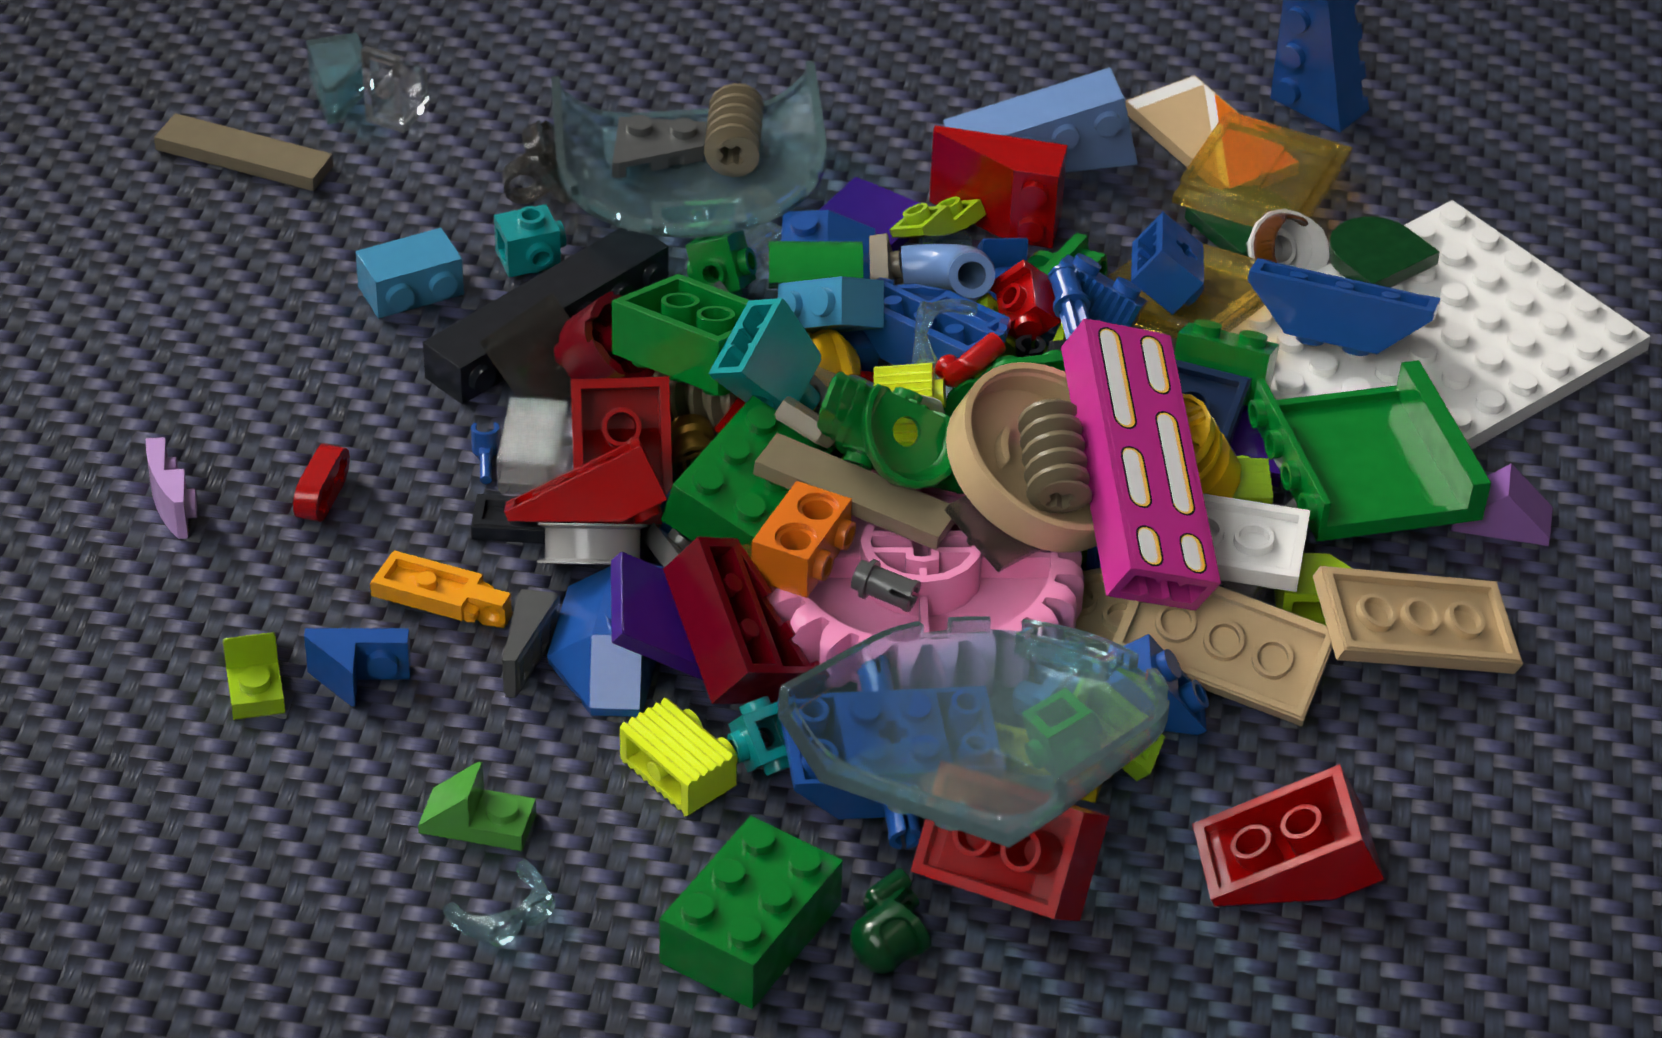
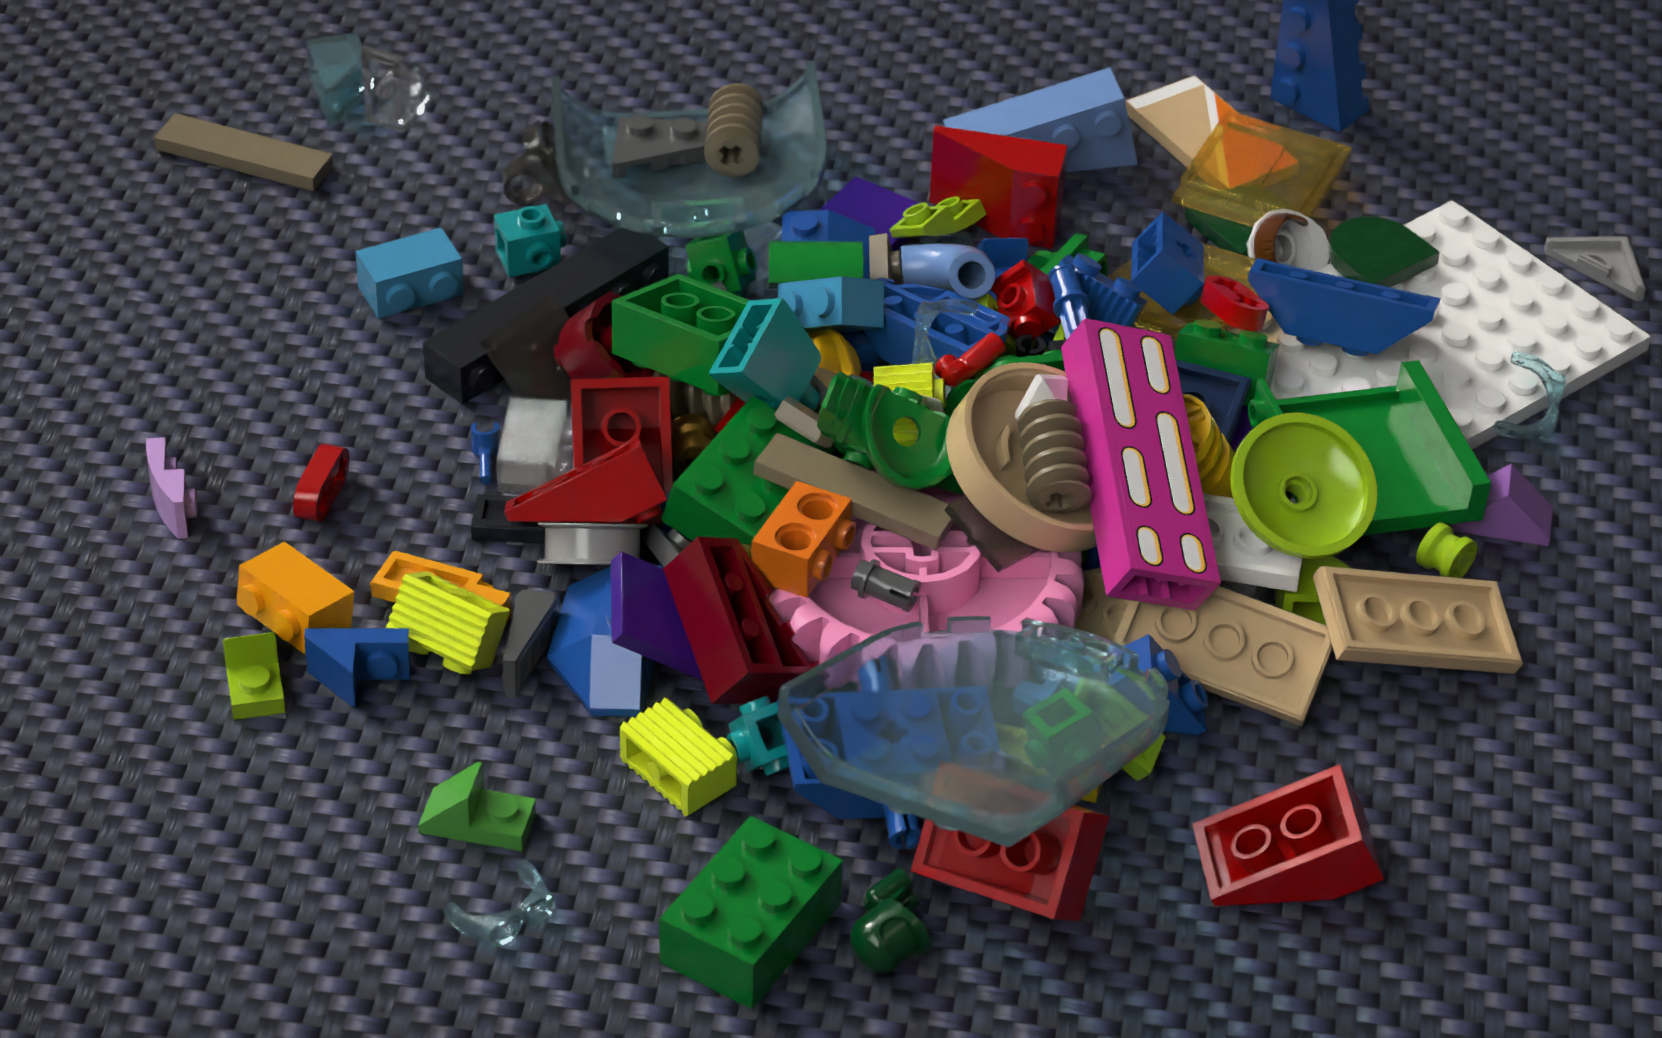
none -> light orange brick [236,541,355,655]
none -> neon yellow brick [386,571,510,675]
none -> white slope [1014,374,1068,420]
none -> red beam [1200,275,1269,332]
none -> lime dish [1230,413,1377,559]
none -> lime wheel [1416,522,1478,578]
none -> clear light blue cap [1493,351,1567,441]
none -> light grey tile [1544,236,1646,301]

